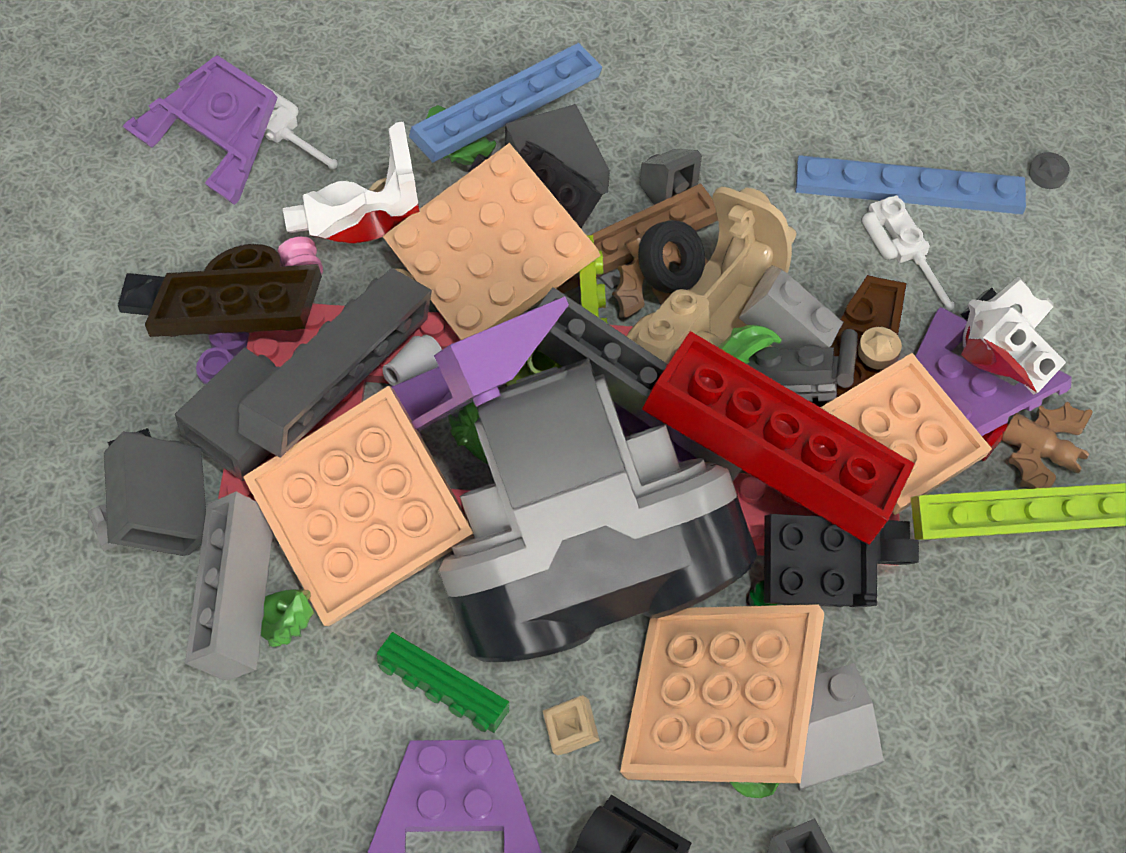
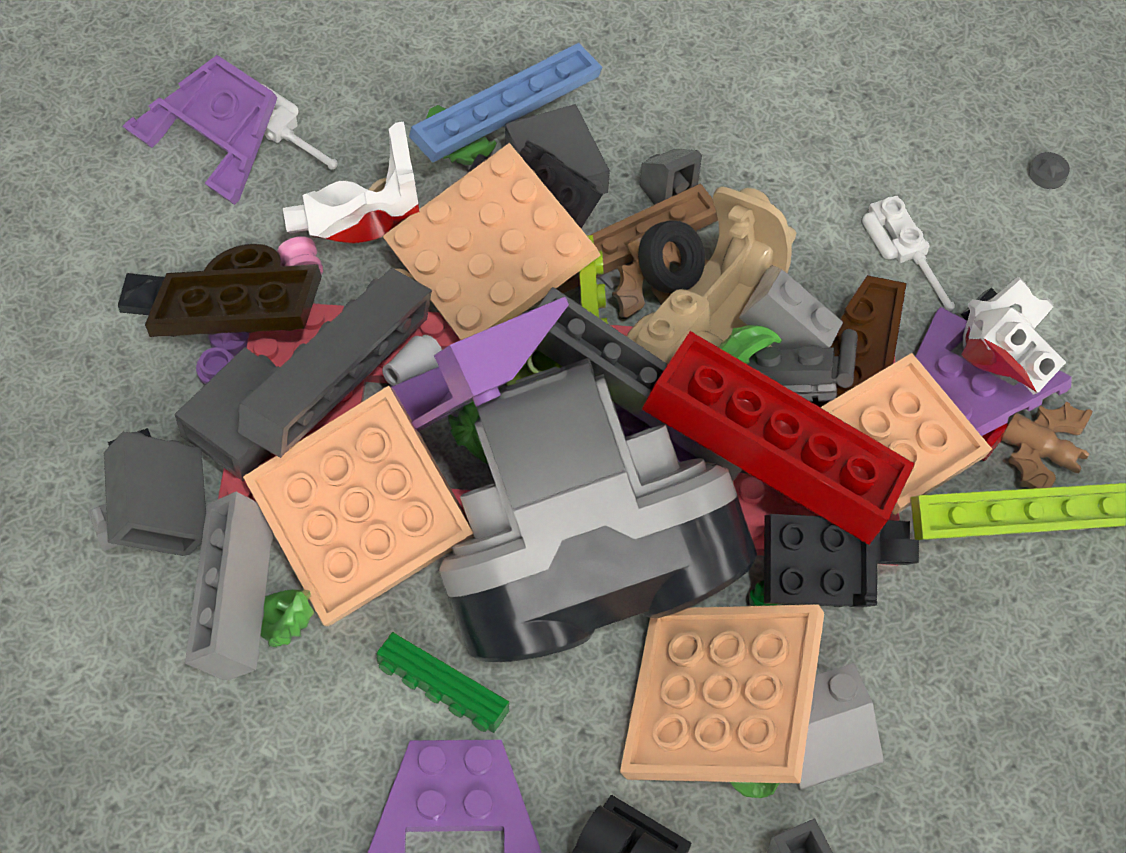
tan tile [543,695,600,755] -> none
medium blue plate [796,156,1026,214] -> none
tan tile [858,327,902,369] -> none

